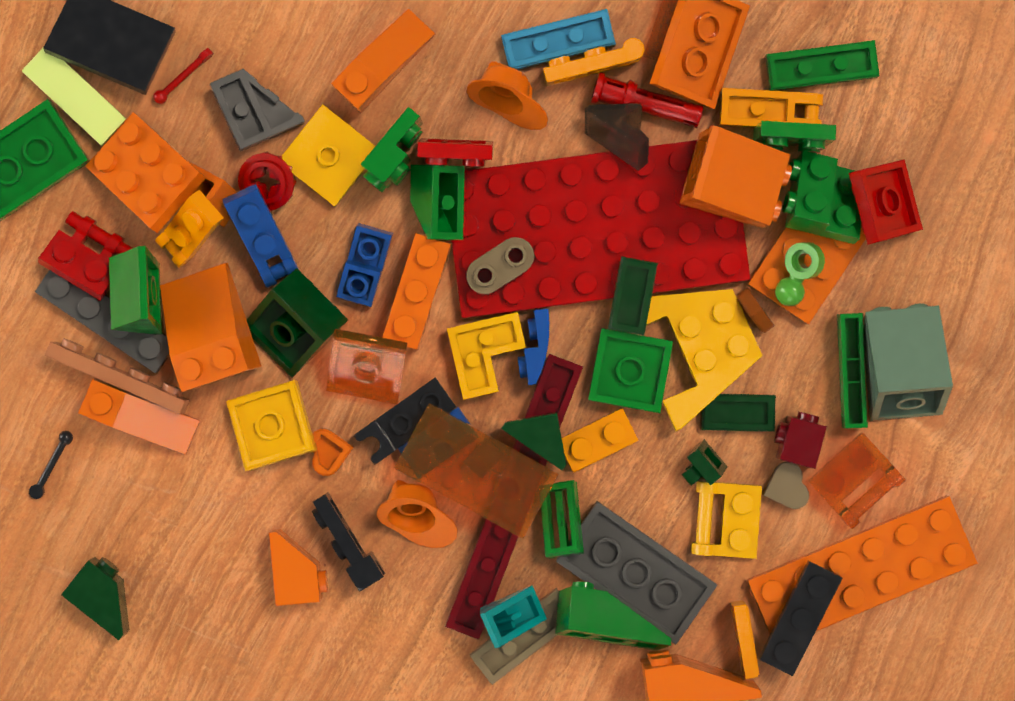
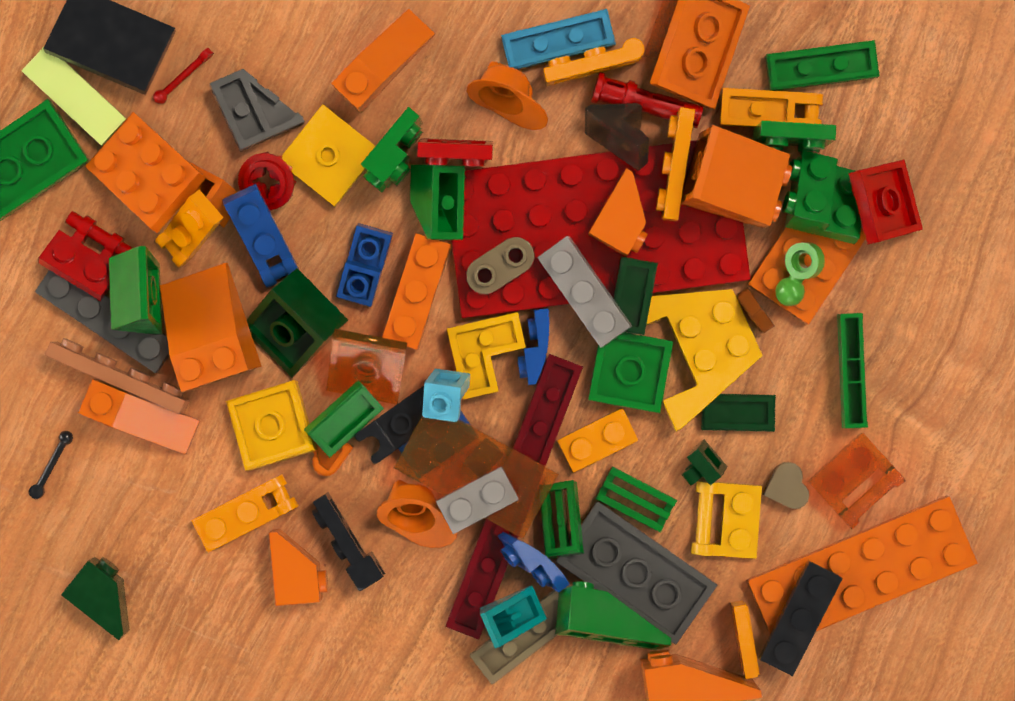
dark green slope [501,412,567,471] -> none
dark red brick [774,411,827,469] -> none
sand green slope [863,303,953,421] -> none
none -> light orange plate [191,474,299,553]
none -> green tile [304,380,384,458]
none -> medium azure bracket [422,369,470,422]
none -> light grey plate [436,466,519,534]
none -> blue slope [498,532,570,593]
none -> light grey plate [537,236,632,348]
none -> orange slope [588,168,648,256]
none -> green tile [596,466,677,533]
none -> light orange plate [656,107,695,221]

